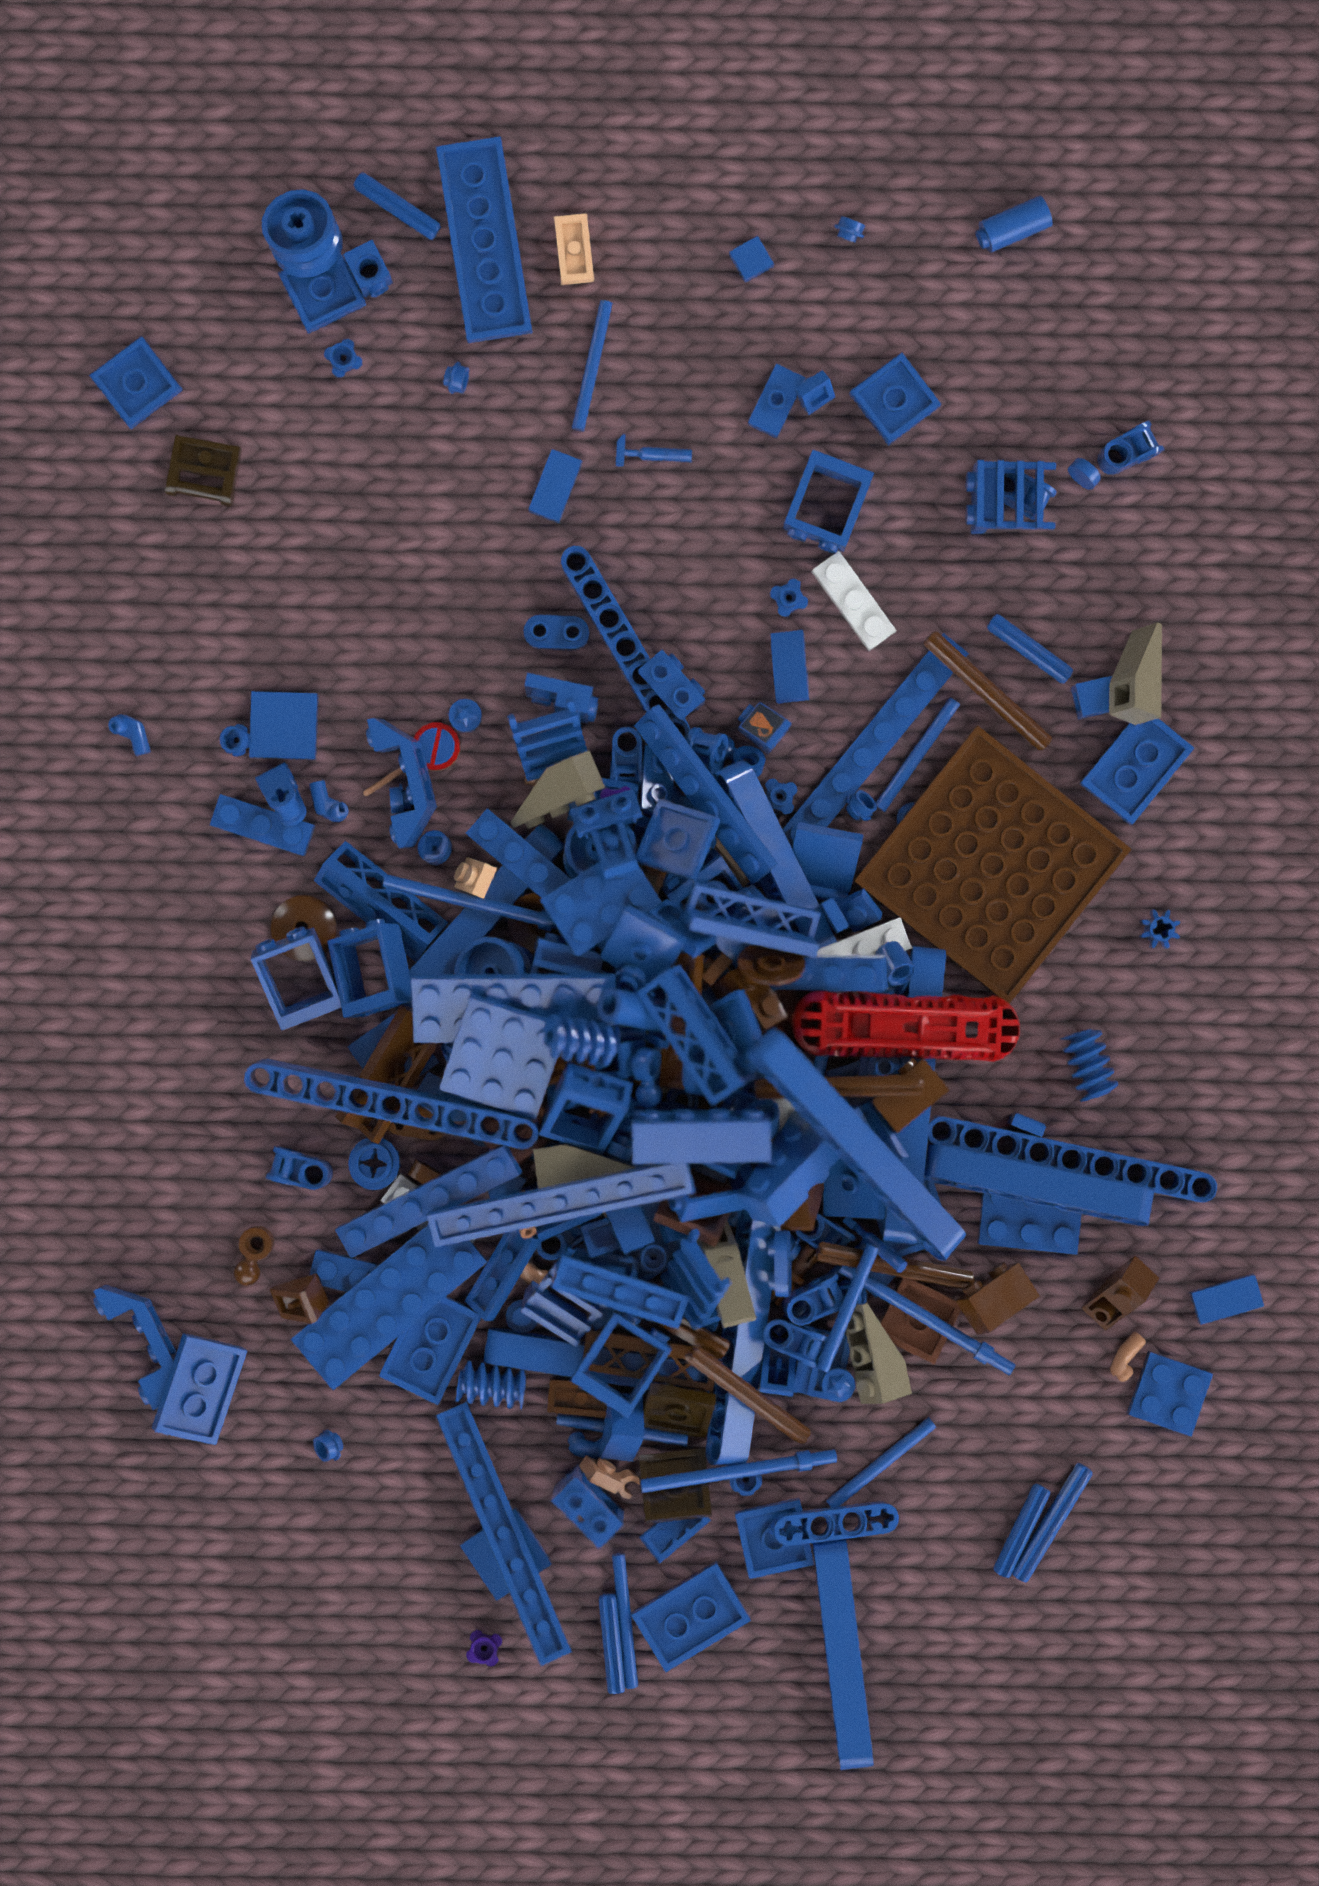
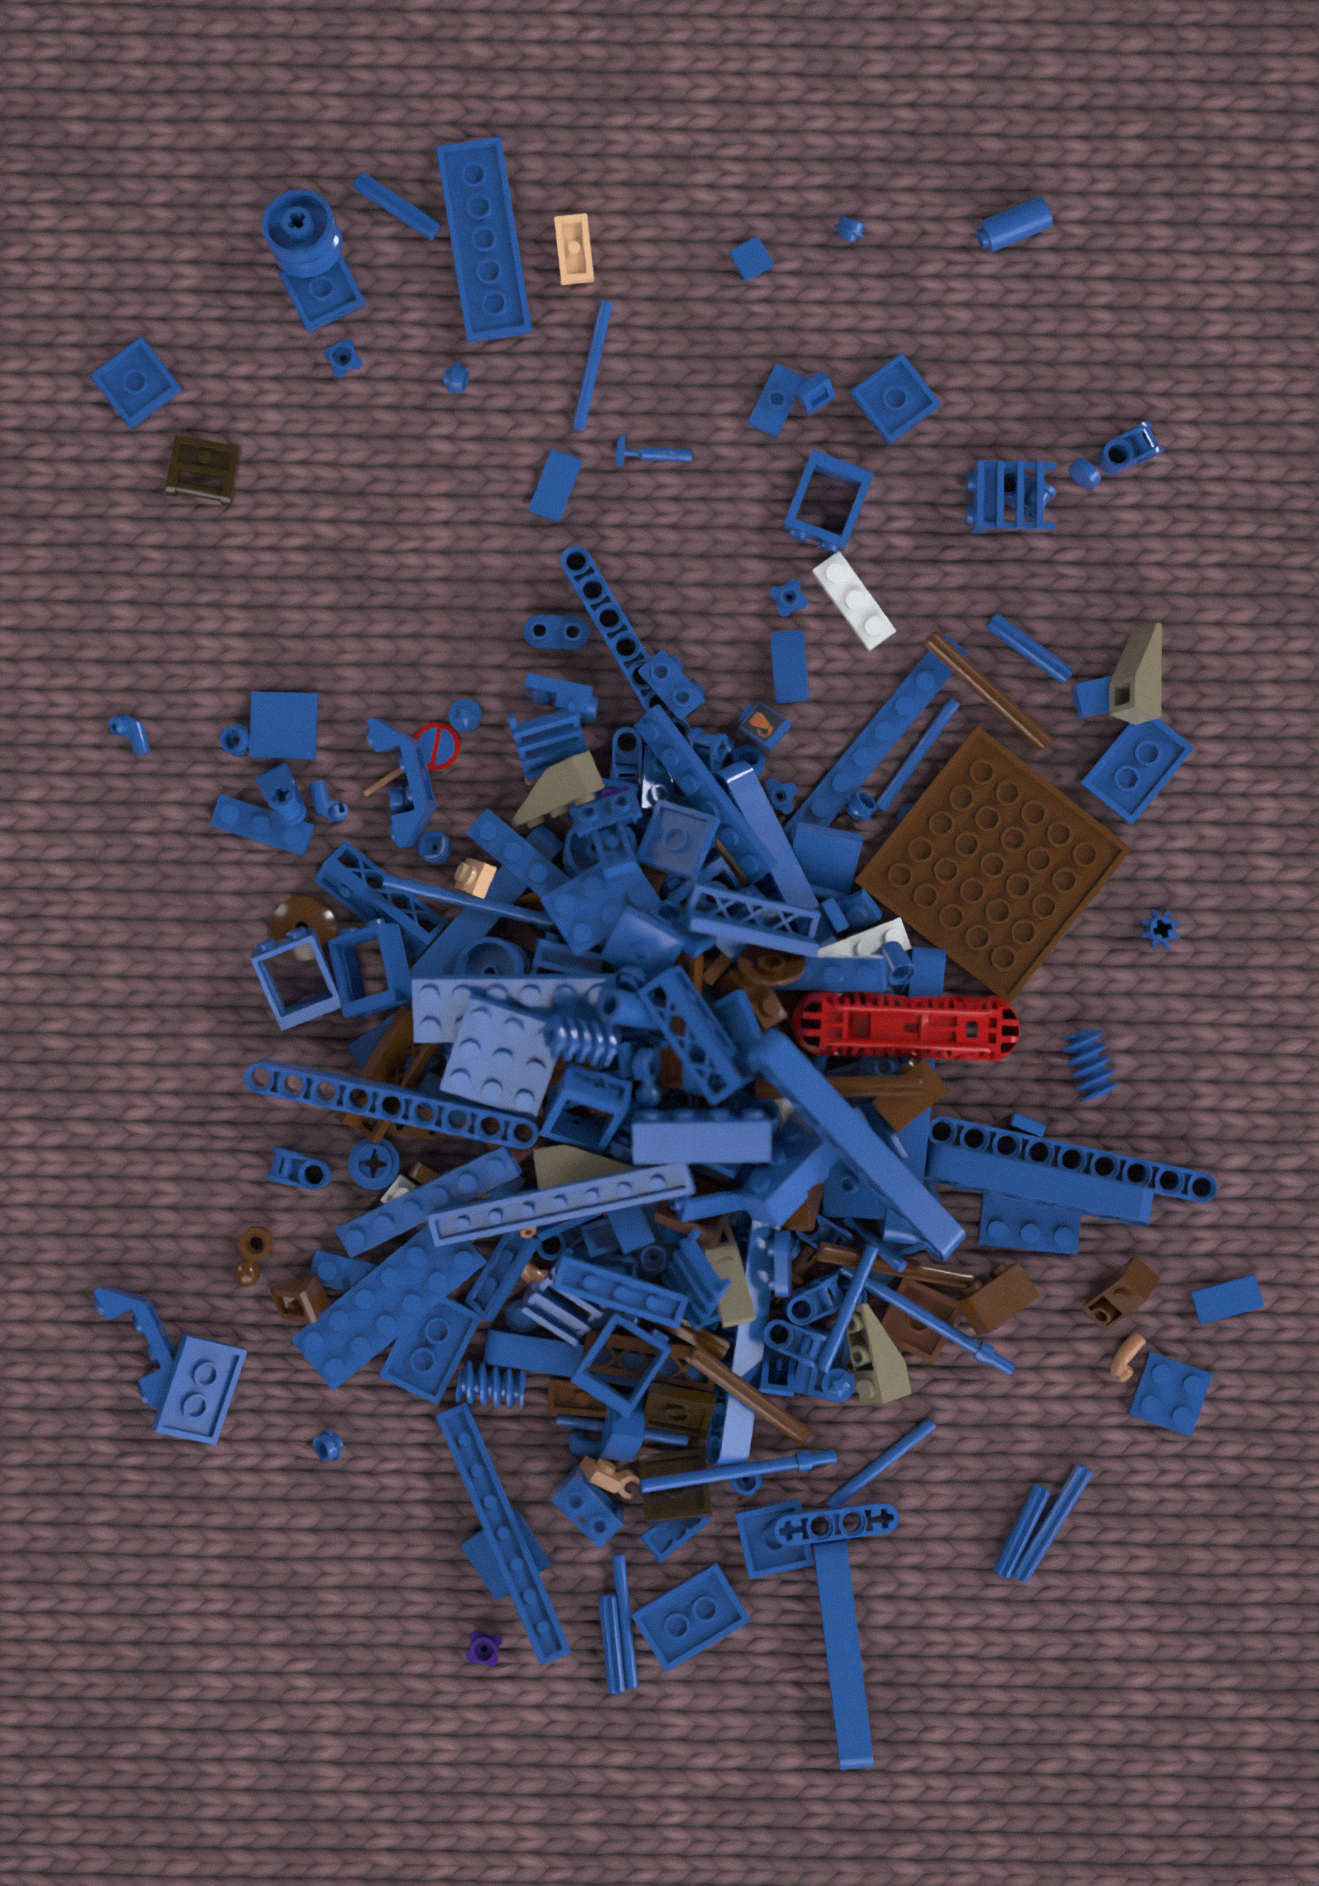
blue brick [343,240,393,298] -> none

